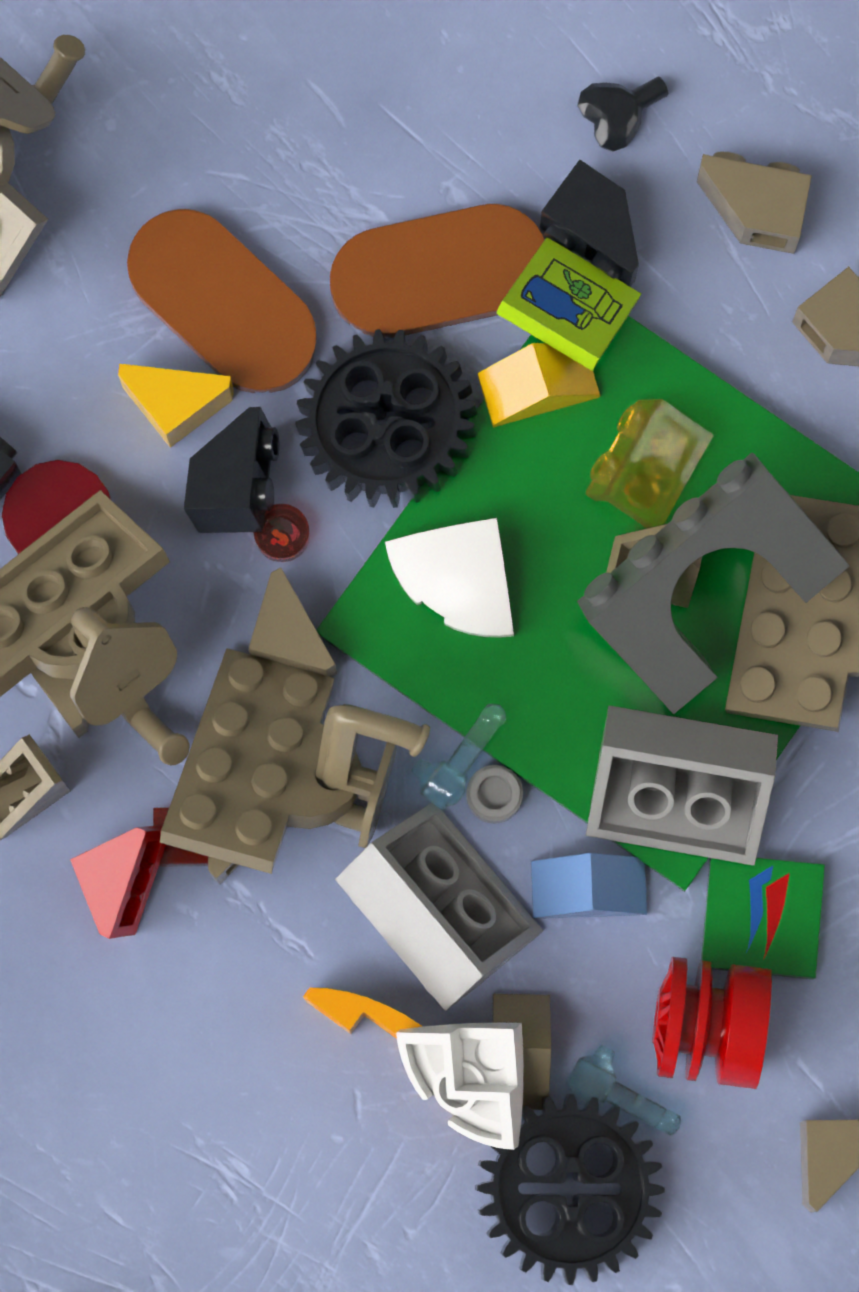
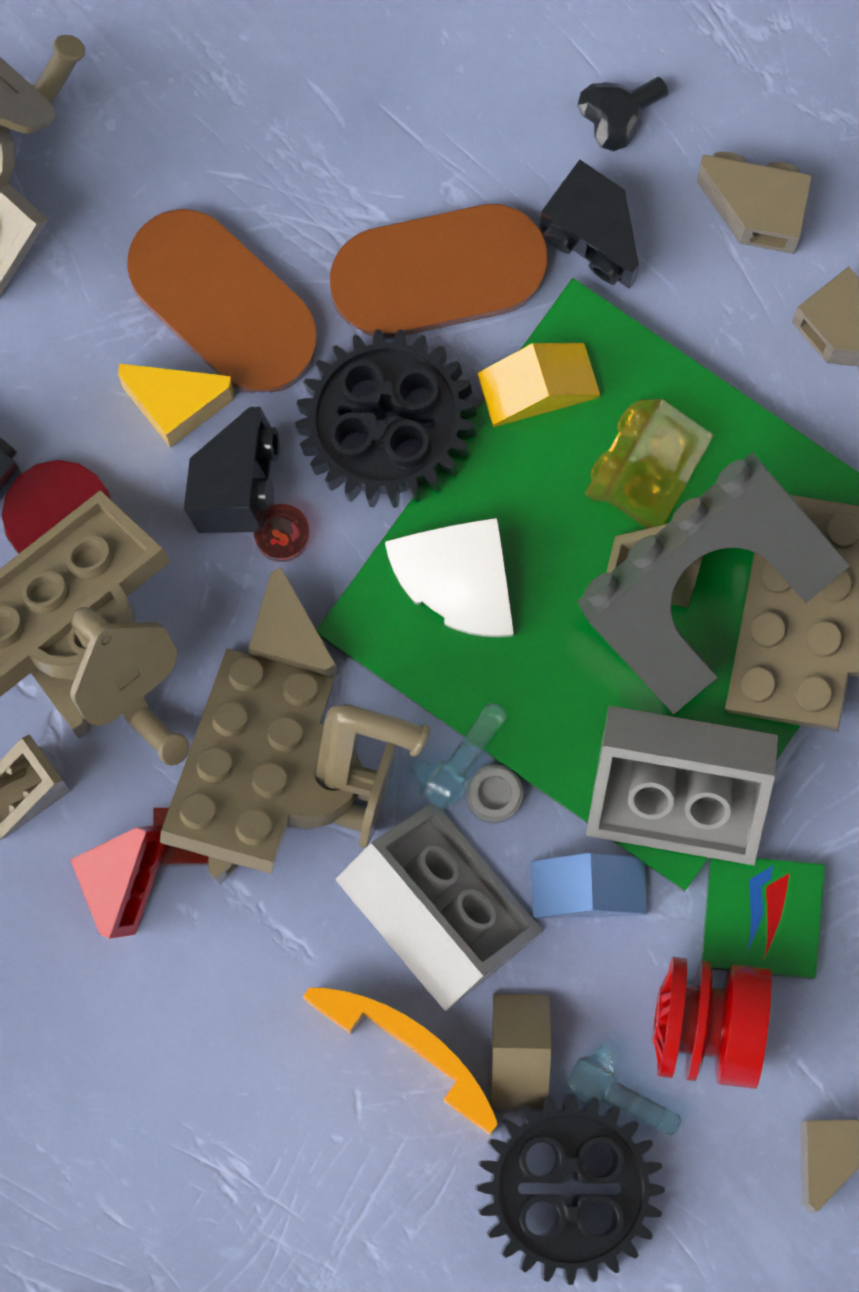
white brick [396,1023,524,1150] -> none
lime tile [496,237,642,371] -> none

